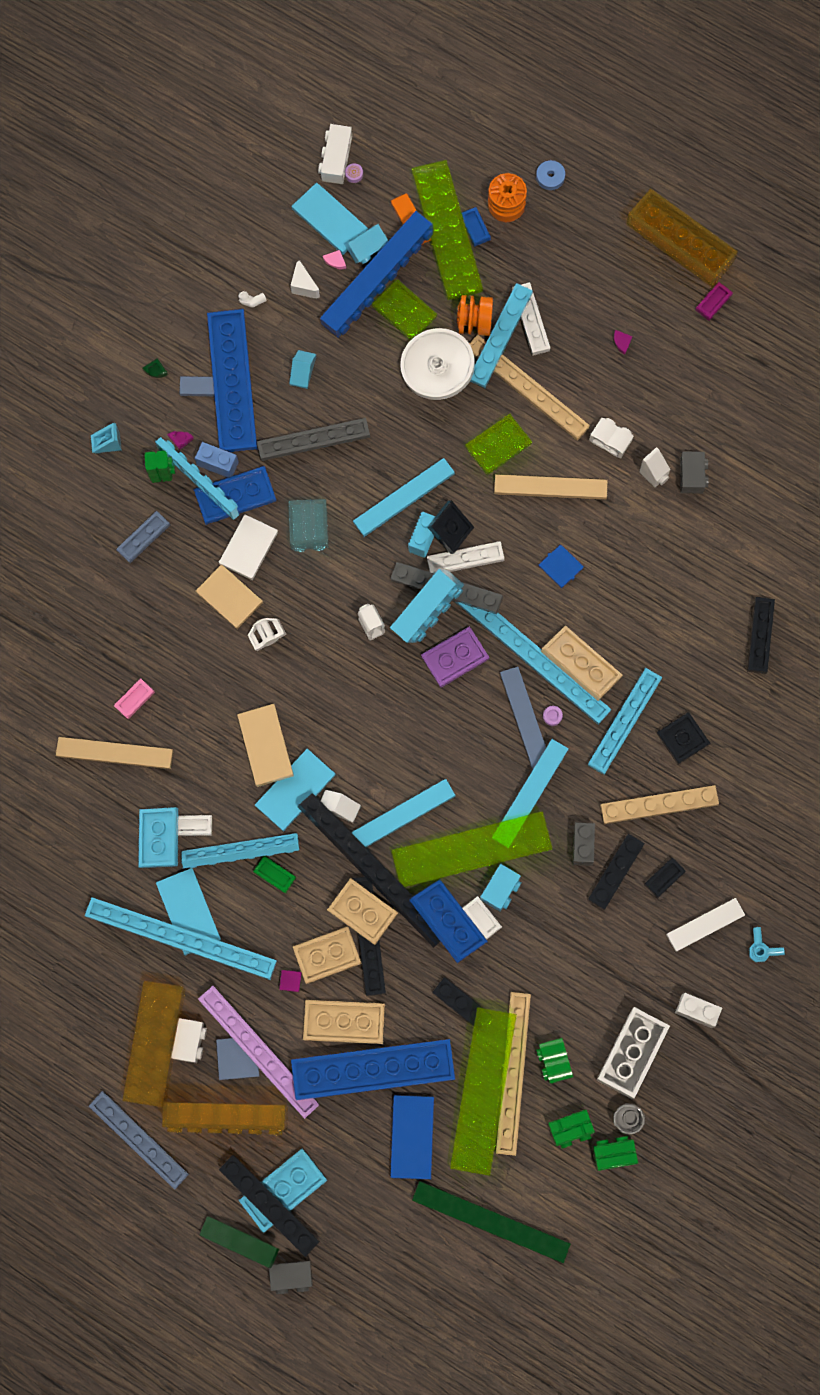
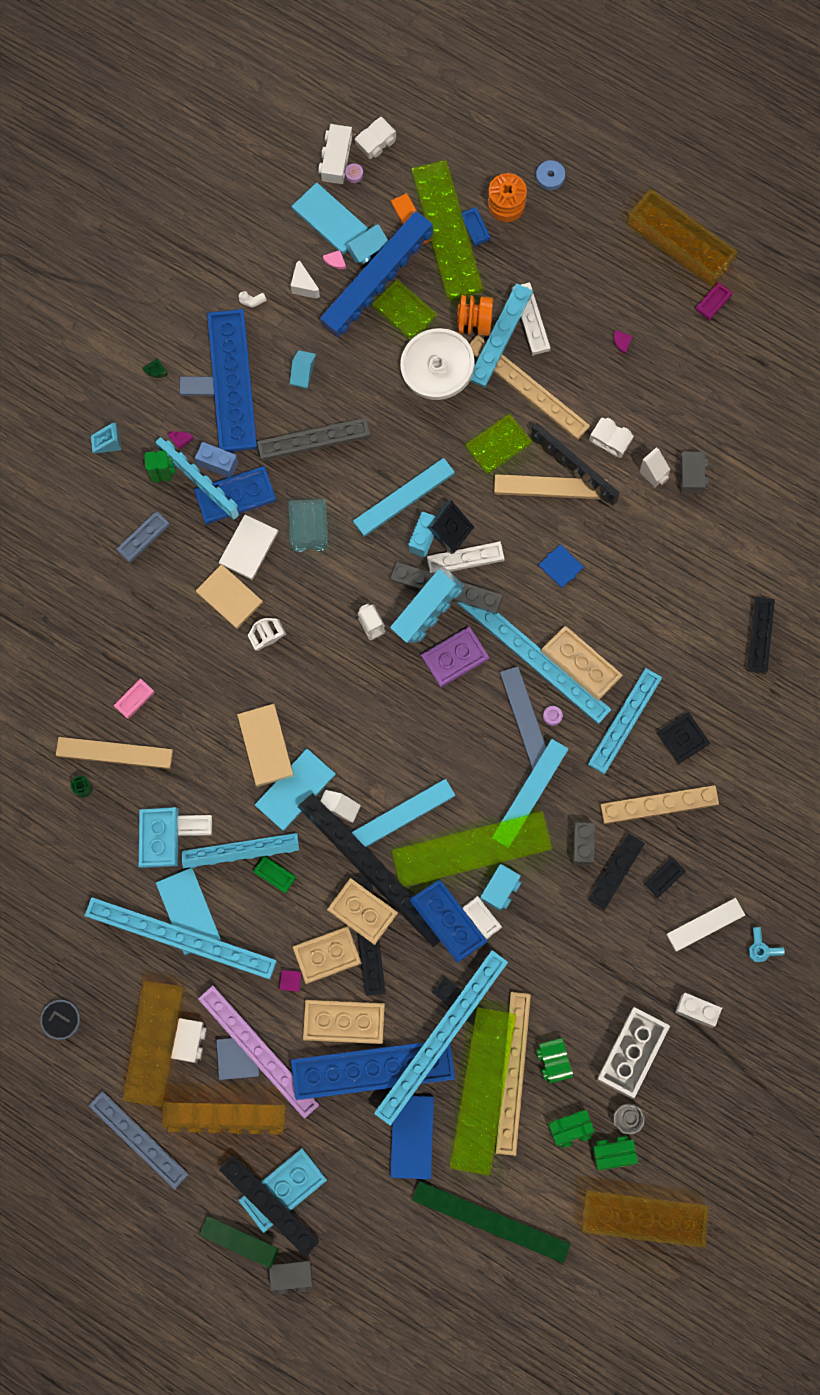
none -> black tile [40,1000,81,1040]
none -> dark green wheel [70,776,93,798]
none -> white brick [355,117,396,160]
none -> medium azure plate [374,951,508,1126]
none -> black plate [531,423,620,506]
none -> clear yellow brick [581,1190,709,1248]

